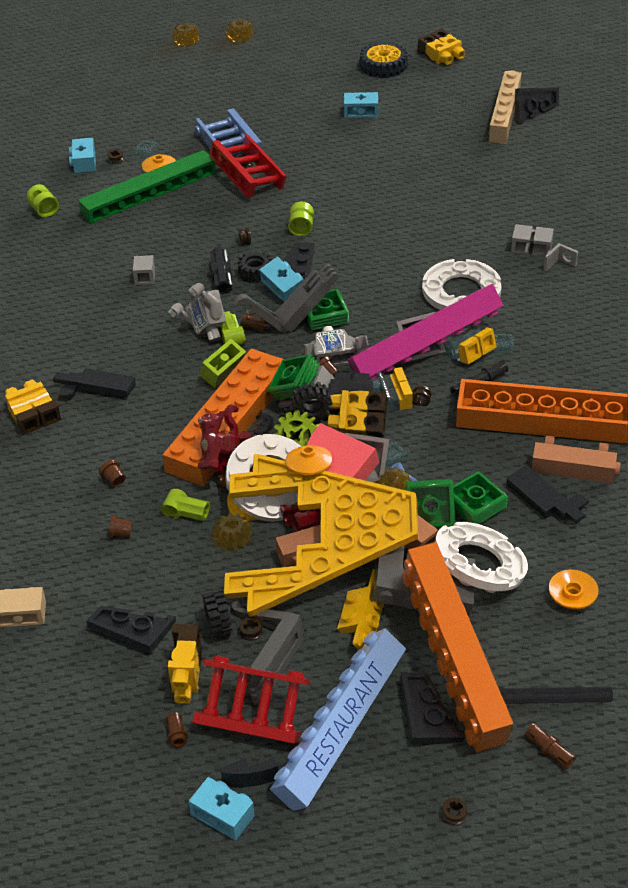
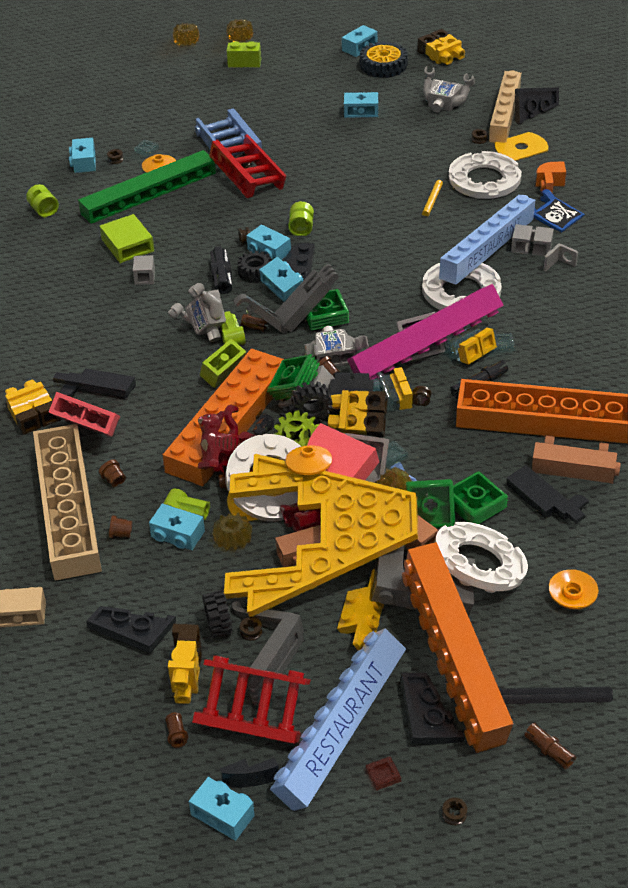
none -> tan brick [33,424,102,580]
none -> coral brick [49,392,120,437]
none -> lime brick [100,214,154,263]
none -> medium azure brick [149,504,205,550]
none -> lime brick [227,41,261,67]
none -> medium azure brick [247,225,291,260]
none -> medium azure brick [342,25,377,57]
none -> clear red tile [366,756,401,791]
none -> yellow bar [422,180,443,216]
none -> light grey torso [423,66,475,112]
none -> light blue brick [439,195,535,284]
none -> white plate [449,151,522,199]
none -> dark brown bush [472,129,488,144]
none -> yellow piece [495,132,548,161]
none -> flag [534,189,584,233]
none -> orange brick [536,162,566,194]

